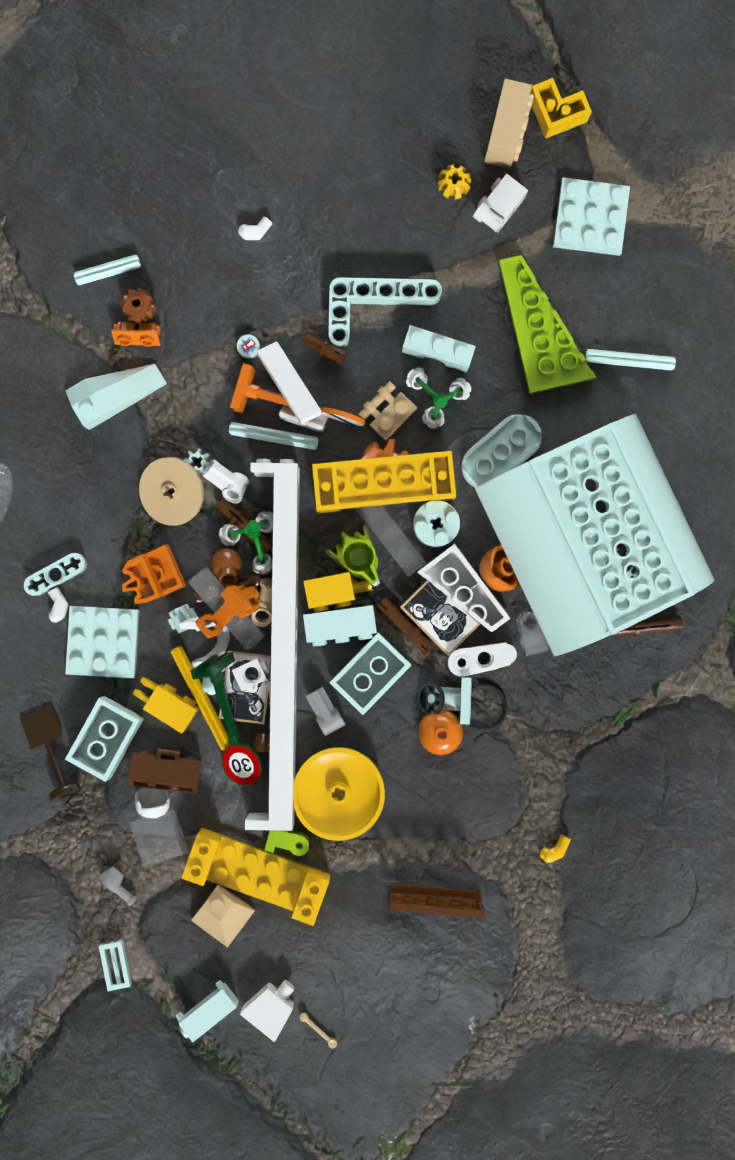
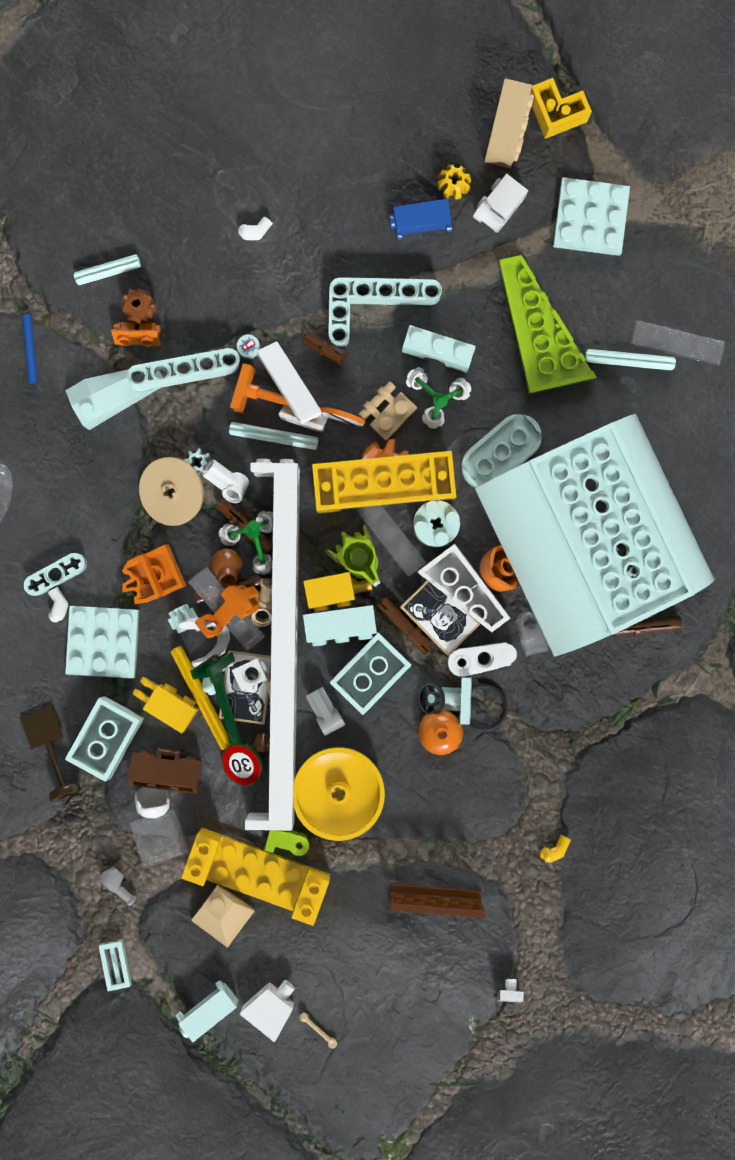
none -> blue bar [22,314,38,384]
none -> light aqua beam [127,348,239,391]
none -> blue brick [389,199,452,240]
none -> white tile [497,979,524,1003]
none -> clear tile [630,320,725,365]

